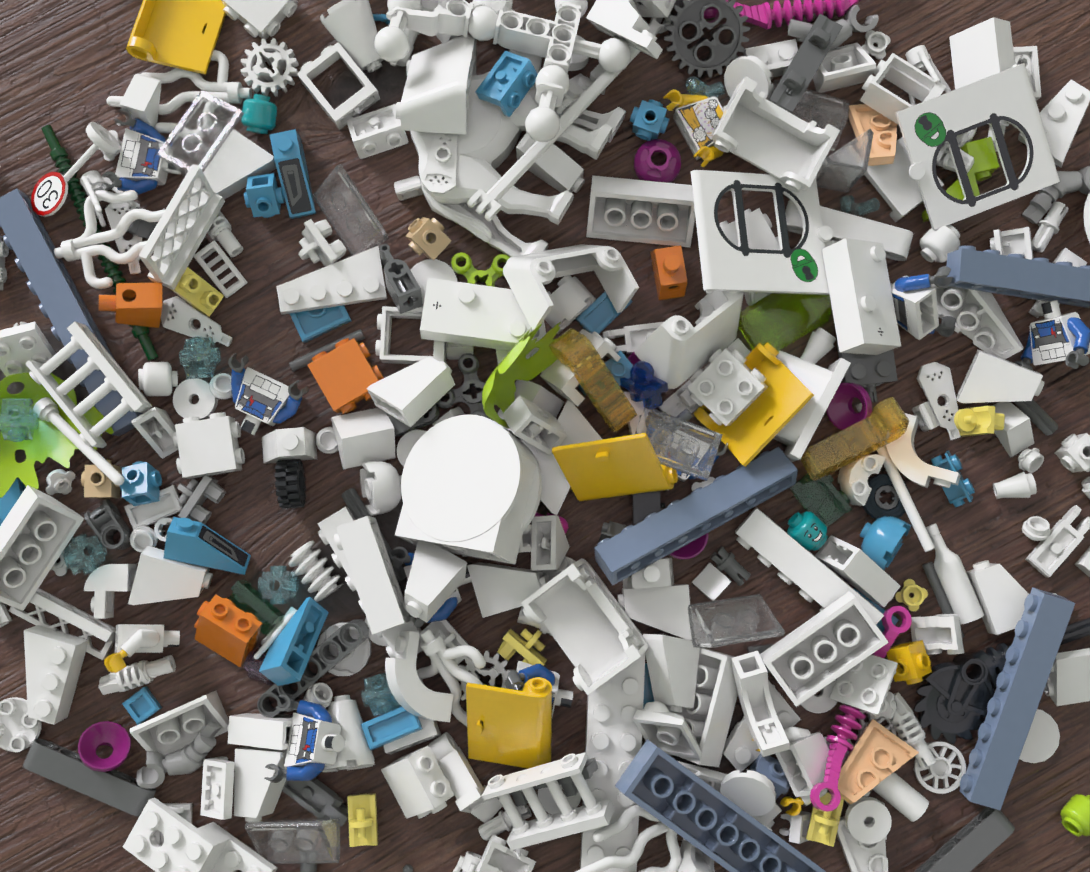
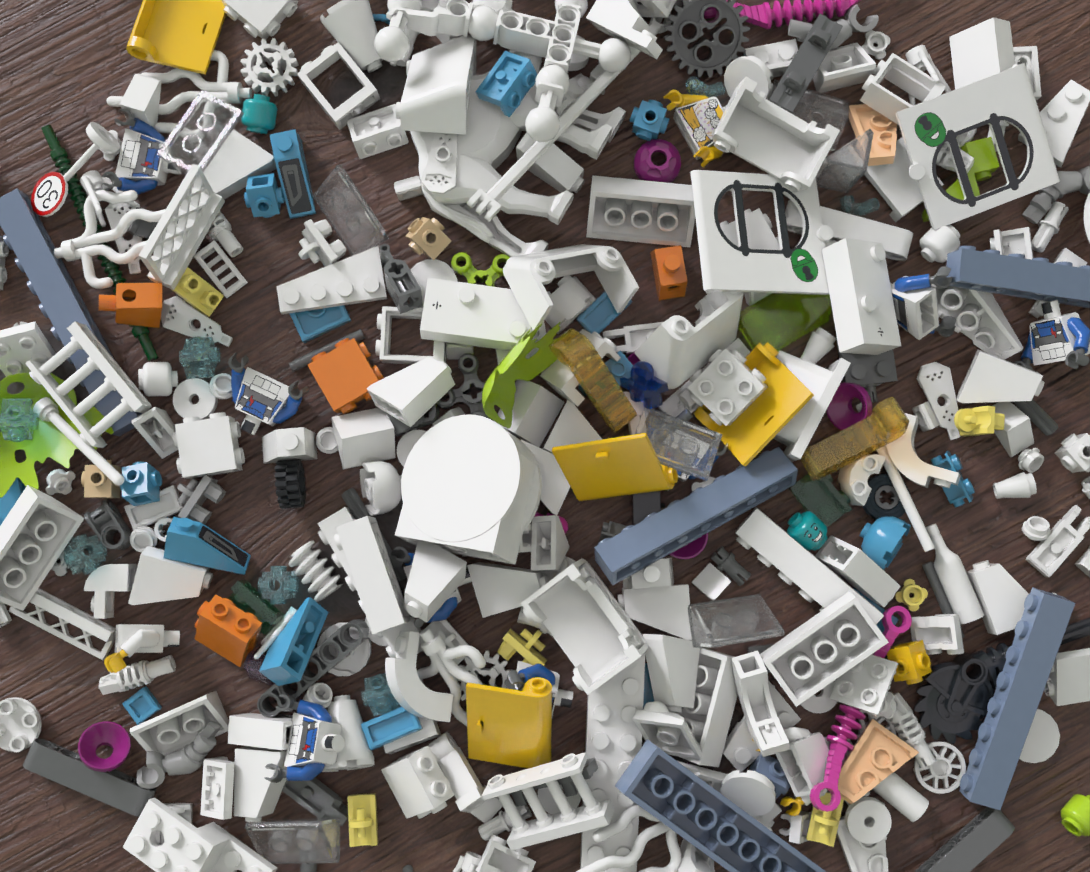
white wedge [24,625,89,725] -> none
white brick [502,395,568,455] -> none

